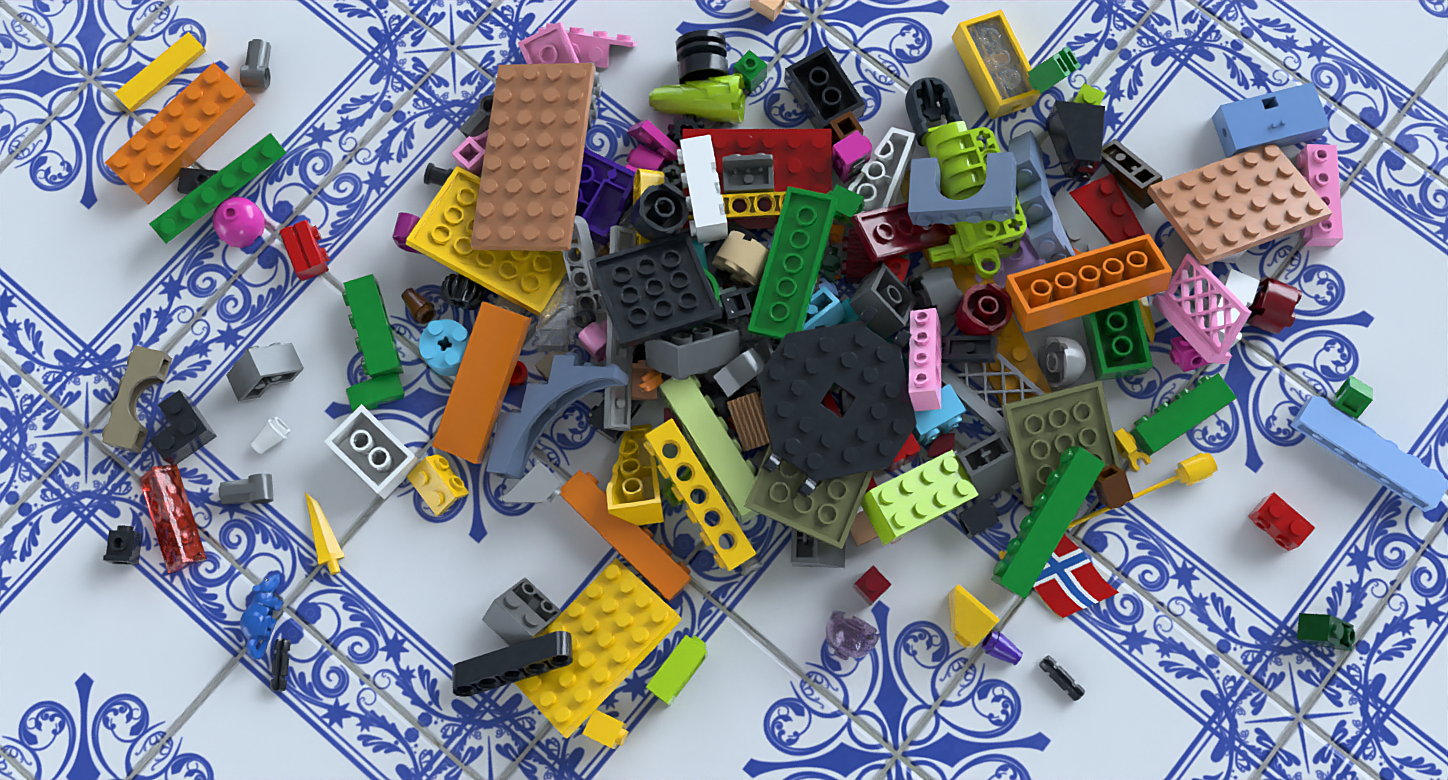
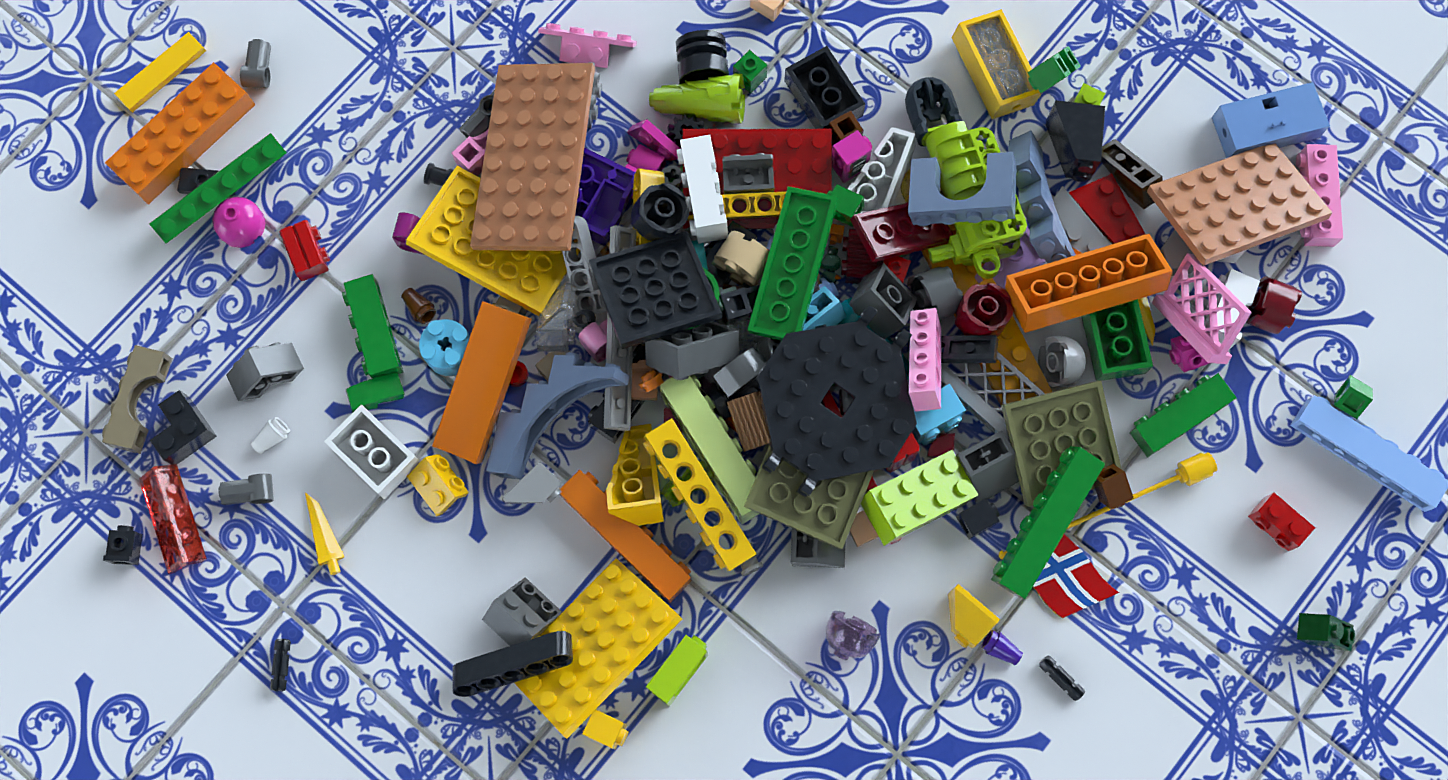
blue animal [240,573,283,659] -> none
black gear [440,273,484,311] -> none
bright pink tile [518,22,579,64] -> none
dark red brick [852,565,892,606] -> none
yellow plate [1114,428,1151,473] -> none

